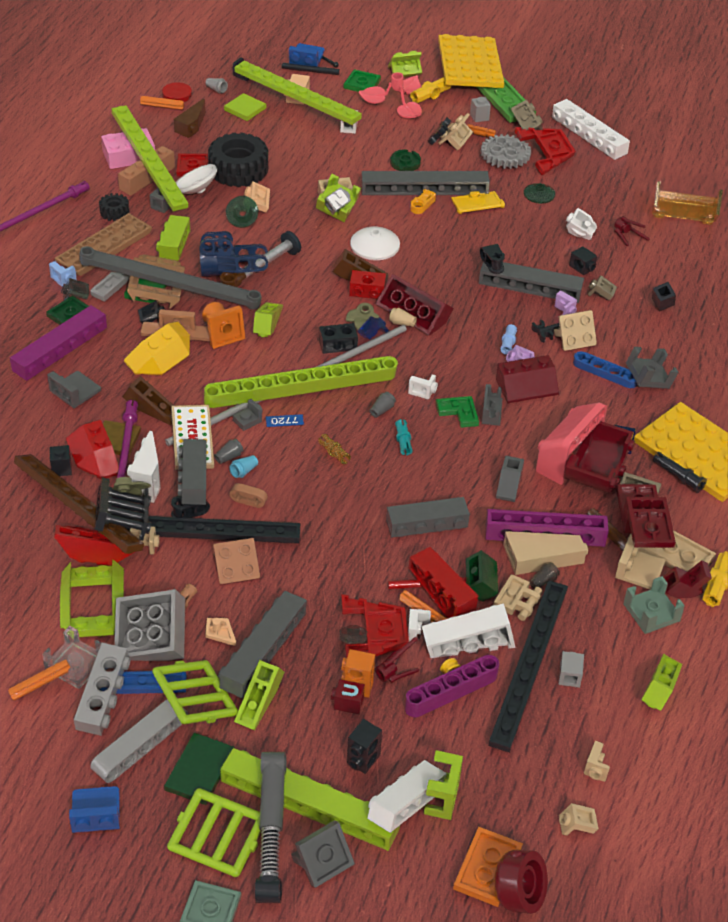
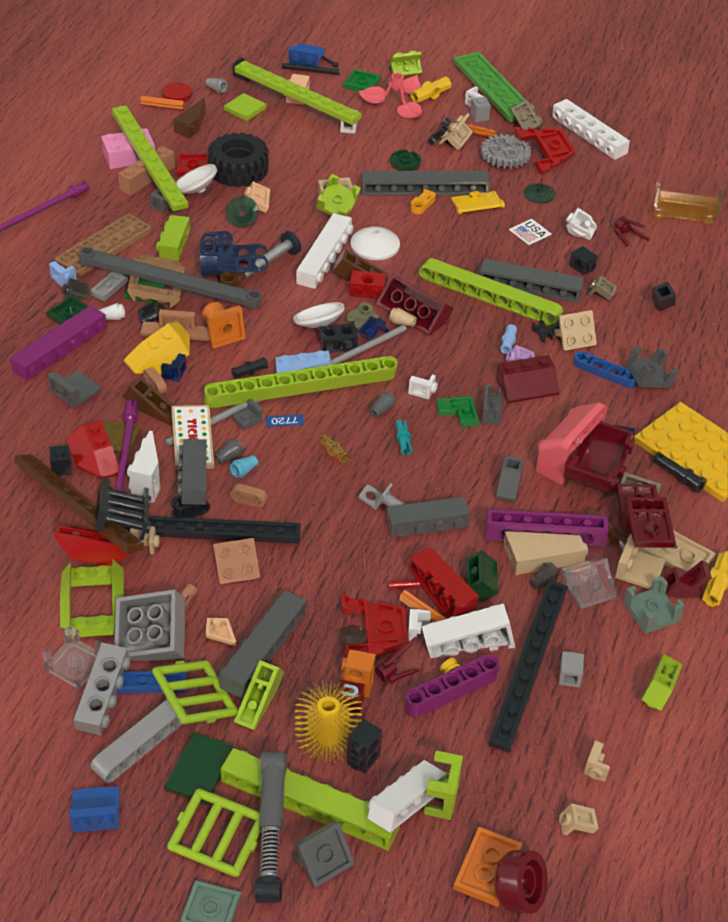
orange axle [8,660,71,700] -> none
black tyre [99,193,130,221] -> none
olive plate [112,477,151,496] -> none
lime slope [253,302,283,337] -> none
brick [325,187,351,215] -> none
yellow plate [438,34,504,88] -> none
black piece [480,244,505,274] -> none
tan plate [493,574,542,621] -> none
lavender bracket [555,290,577,315] -> none
none -> white cone [99,303,125,320]
none -> nougat beam [143,367,167,394]
none -> clear blue bracket [161,353,187,382]
none -> black pin [231,357,268,379]
none -> light blue wing [276,350,331,373]
none -> white dish [293,302,345,330]
none -> yellow piece [295,681,362,763]
none -> white brick [296,213,354,289]
none -> light grey bracket [358,483,404,510]
none -> lime beam [419,258,563,325]
none -> white bracket [465,86,484,107]
none -> sticker [509,219,552,245]
none -> clear slope [561,557,617,609]

